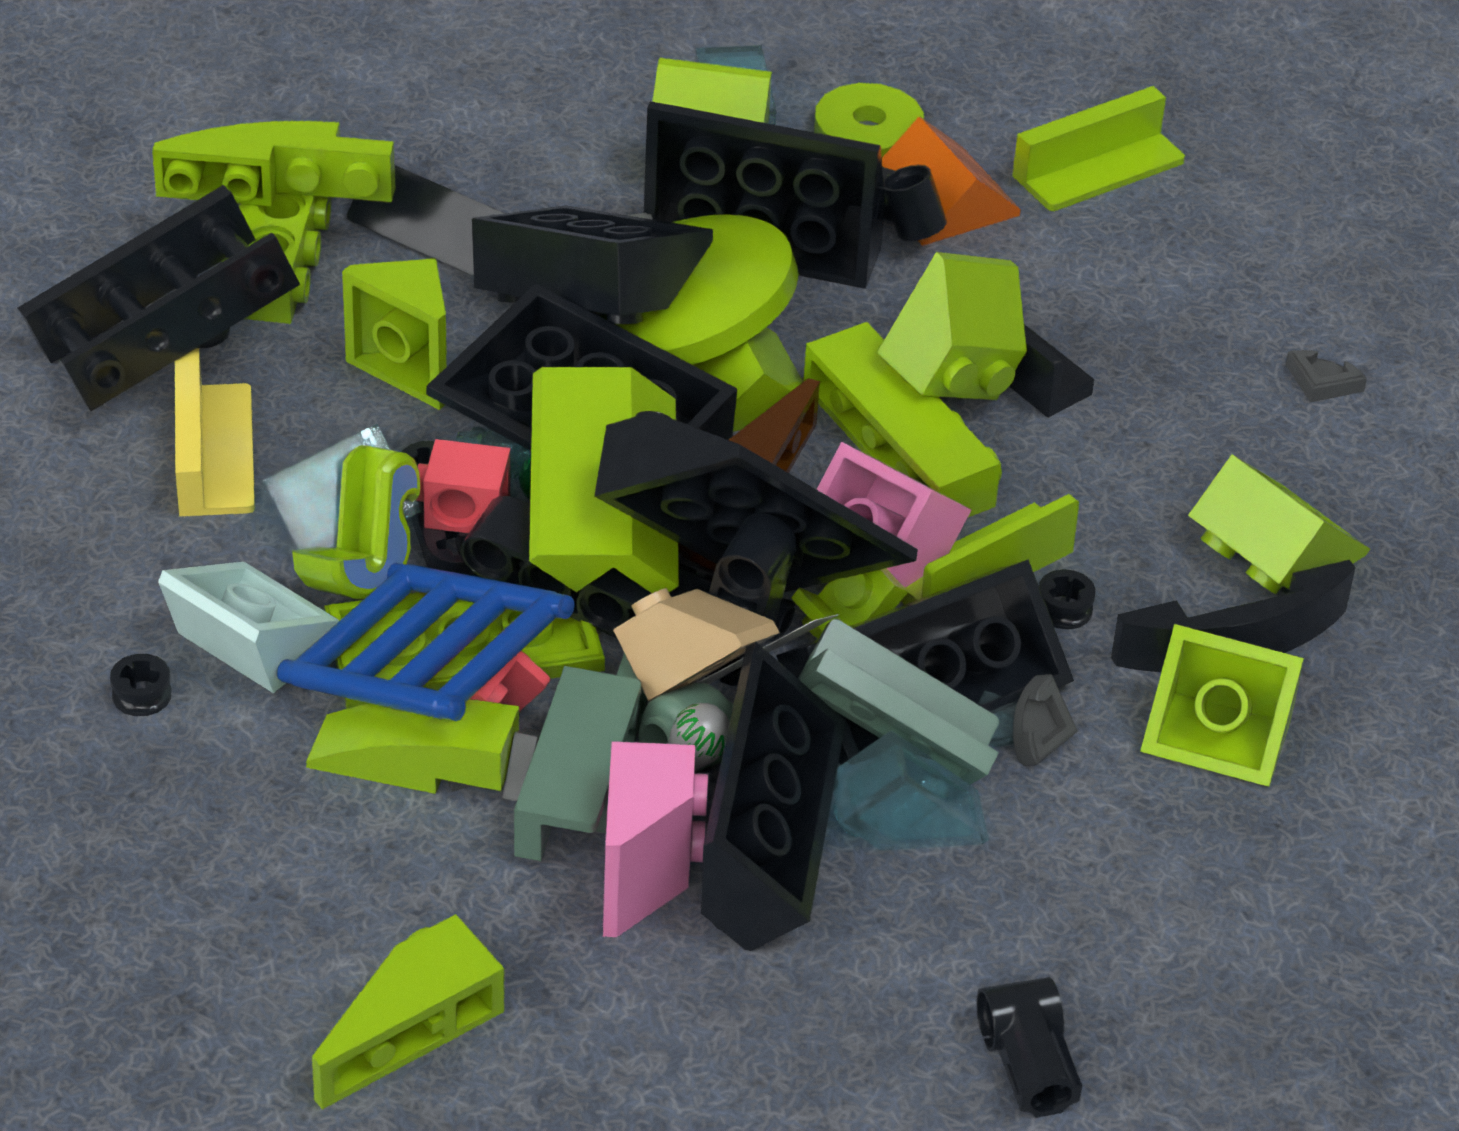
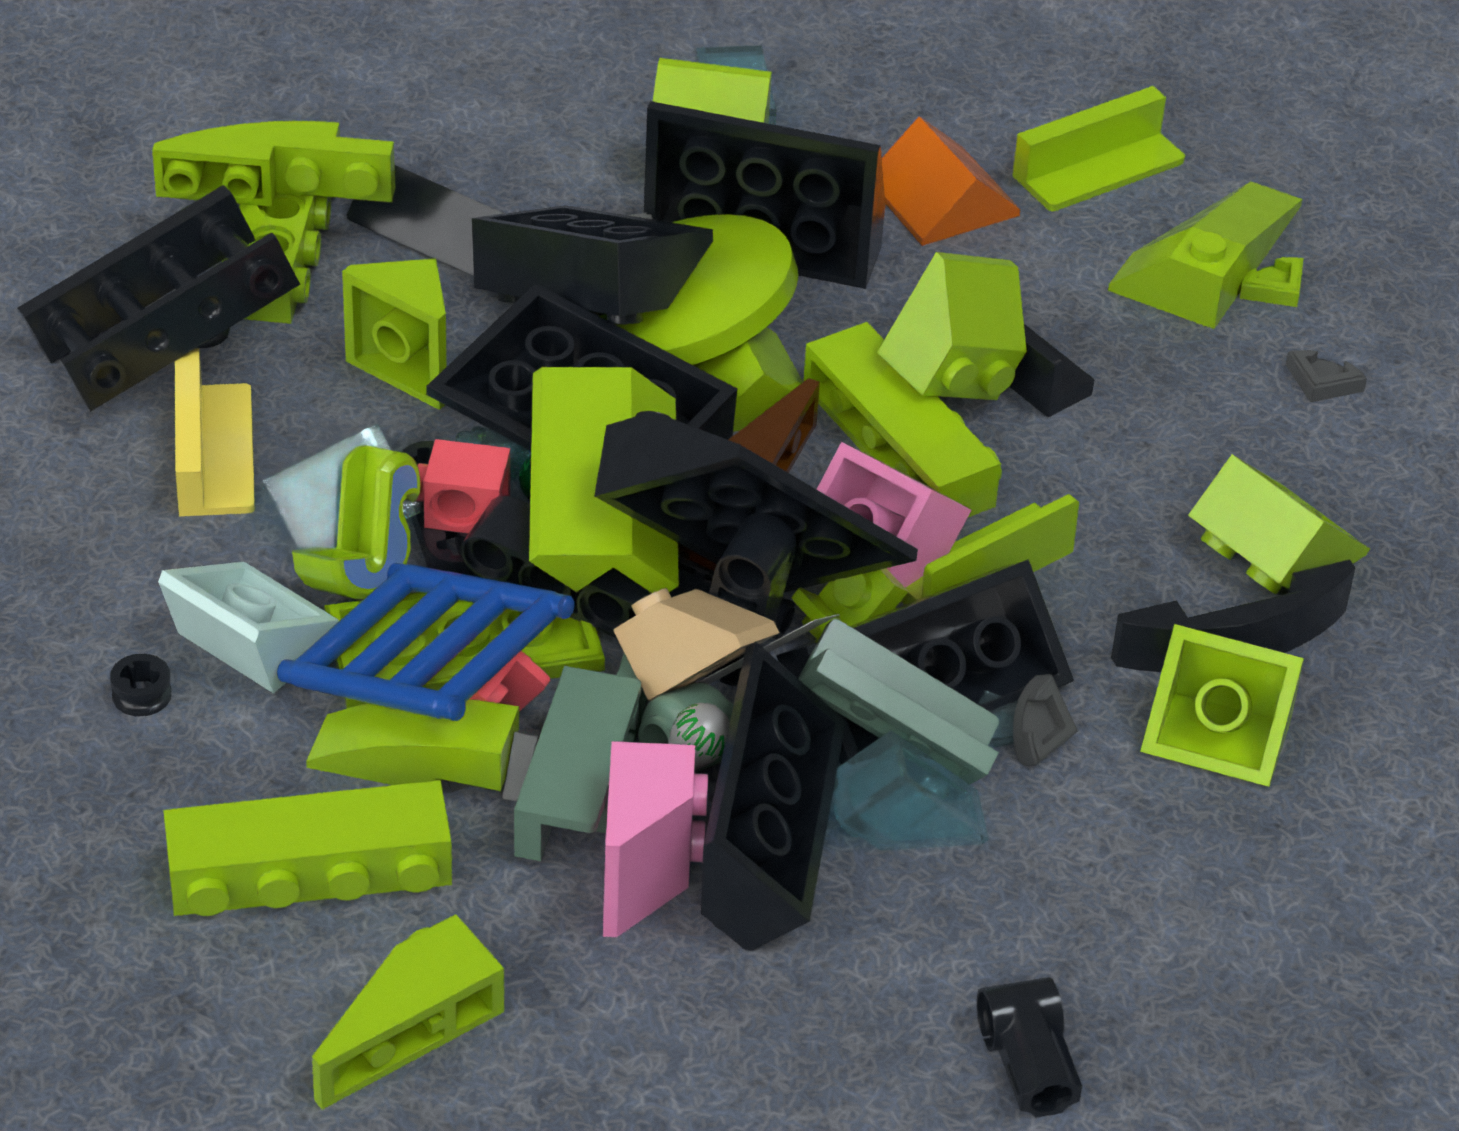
lime tile [814,83,924,157] -> none
black piece [882,165,947,241] -> none
black bush [1039,569,1096,630] -> none
none -> lime brick [163,780,452,916]
none -> lime wedge [1108,181,1303,329]
none -> lime tile [1239,257,1304,307]

